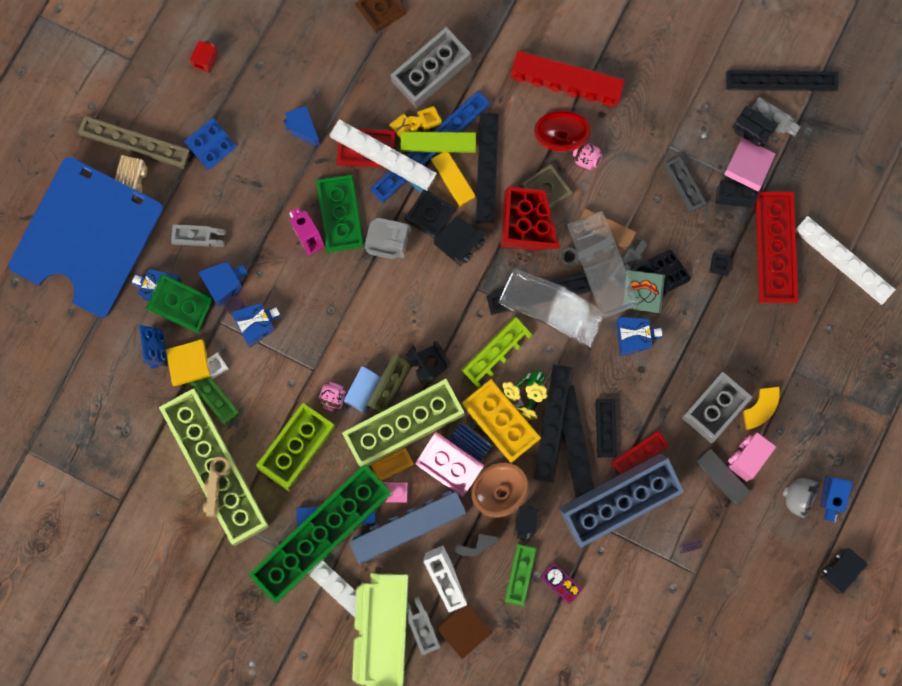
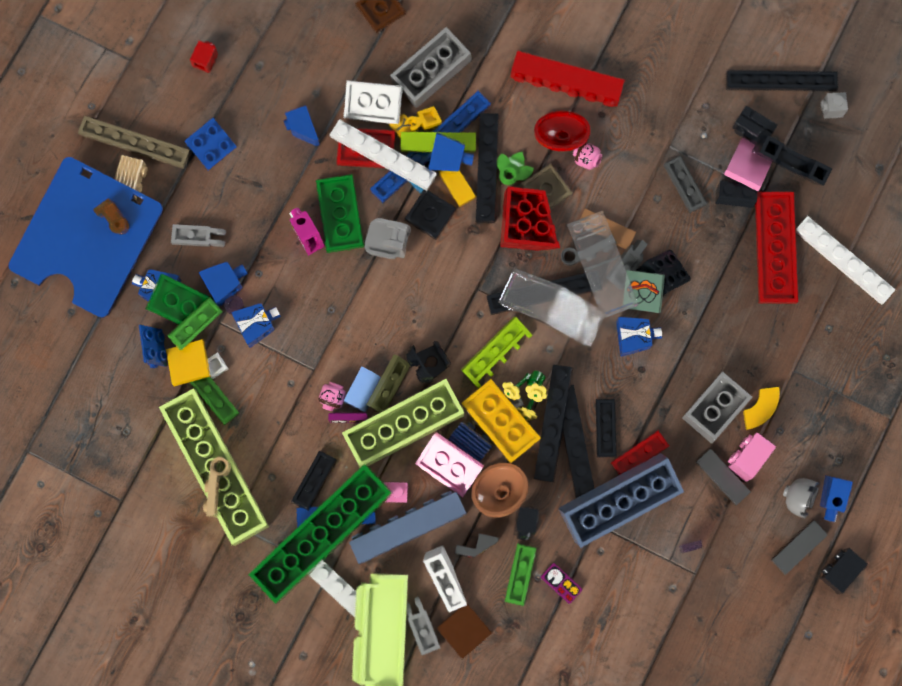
lime brick [256,403,335,492] -> none
light orange tile [371,447,414,481] -> none
black bracket [434,216,486,267] -> none
black tile [709,253,732,276] -> none
light grey hinge [751,97,800,136] -> none
none -> clear orange leg [93,198,129,235]
none -> bright green tile [167,297,223,350]
none -> black tile [291,450,337,511]
none -> magenta tile [328,413,368,423]
none -> white tile [344,81,403,124]
none -> blue torso [428,133,474,171]
none -> bright green plate [497,152,533,185]
none -> black arch [752,135,832,186]
none -> dark grey tile [771,520,828,575]
none -> light grey brick [821,92,848,119]

